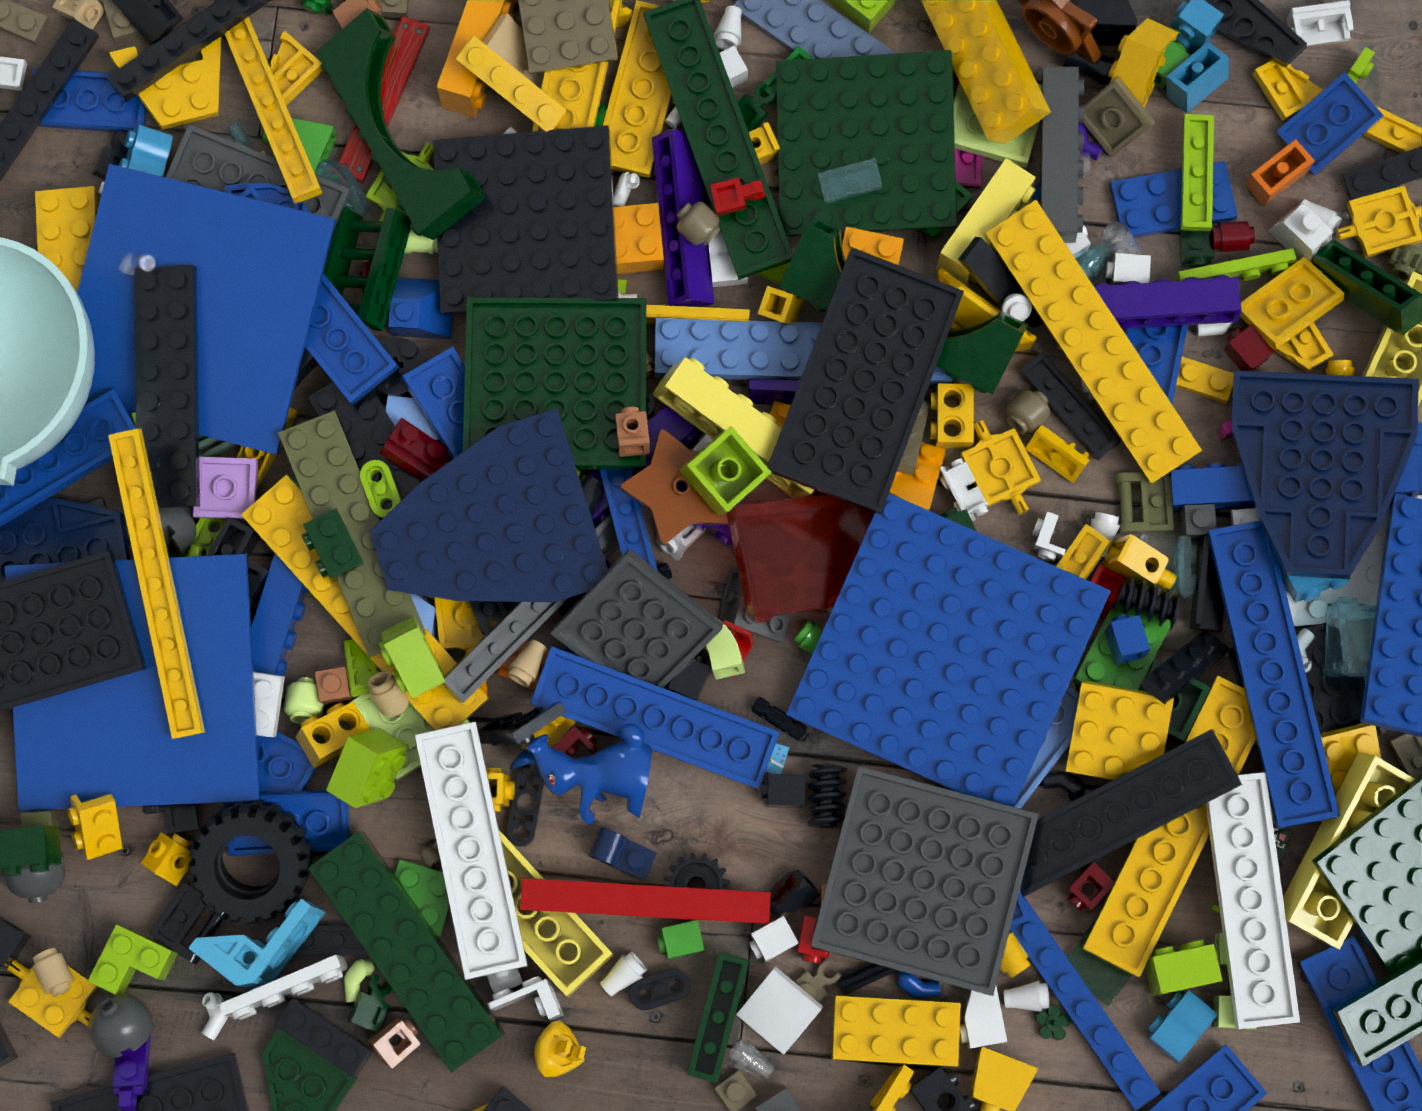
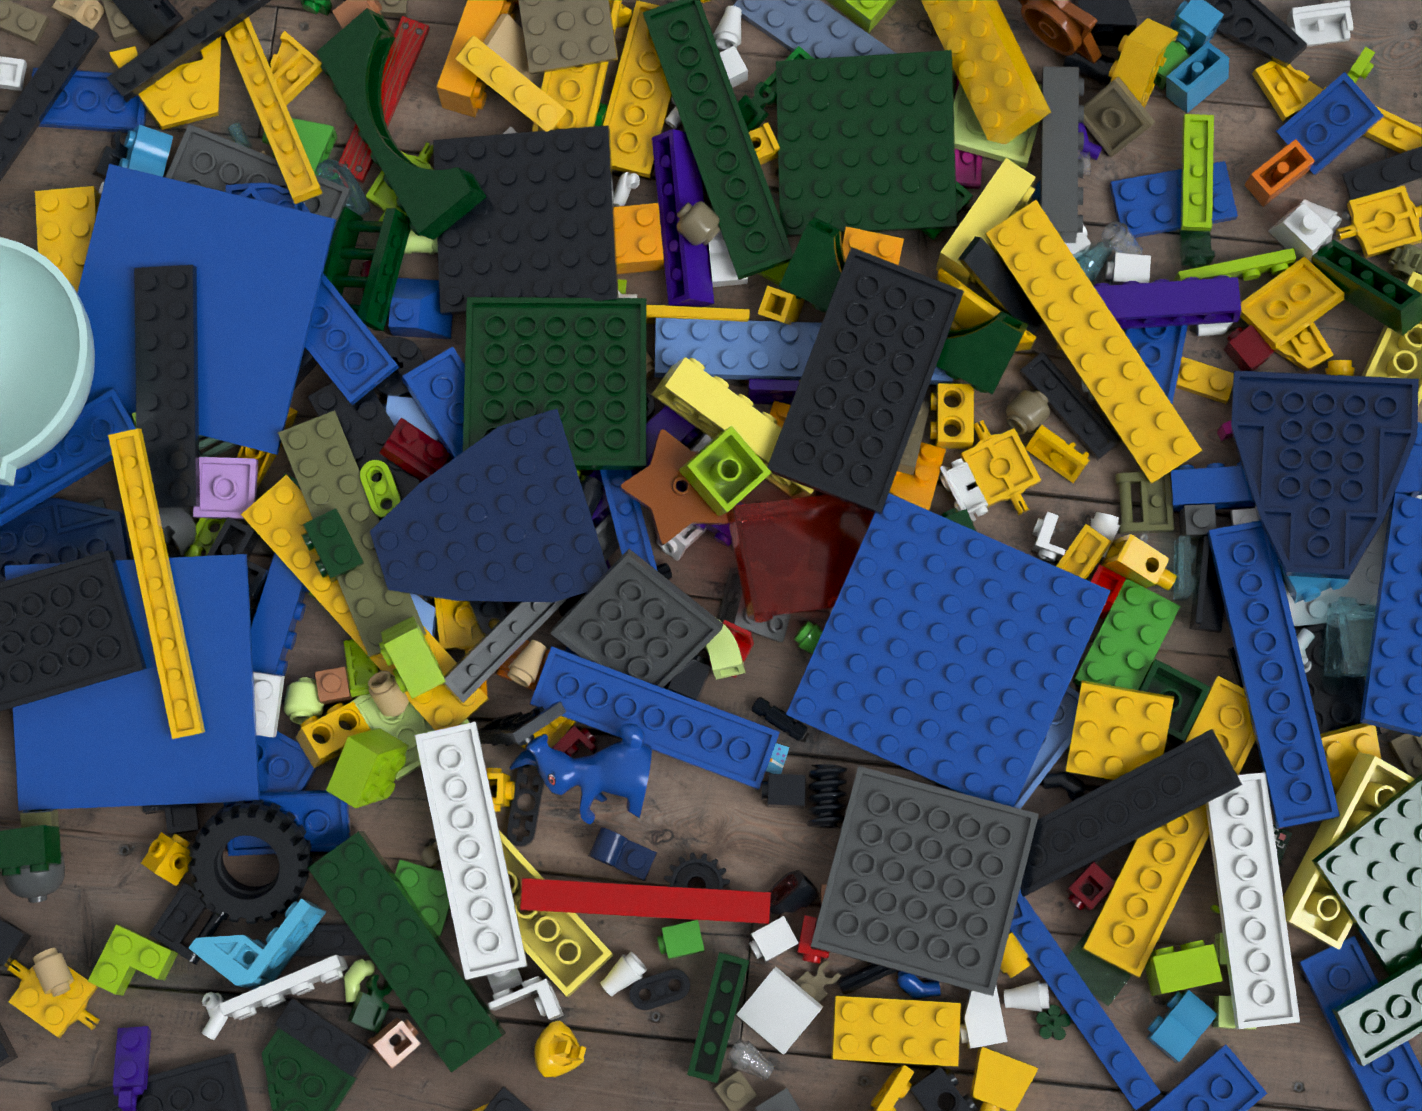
yellow bracket [67,794,123,860] -> none
dark grey cylinder [88,994,154,1058] -> none
clear arm [119,254,155,276] -> none
nougat brick [616,407,650,457] -> none
red plate [710,177,766,216] -> none
clear light blue plate [818,158,883,204] -> none
white plate [1002,293,1032,321] -> none
blue brick [1104,614,1150,665] -> none
black piece [1112,576,1181,630] -> none
black plate [1140,630,1229,705] -> none
dark red brick [1210,221,1255,252] -> none

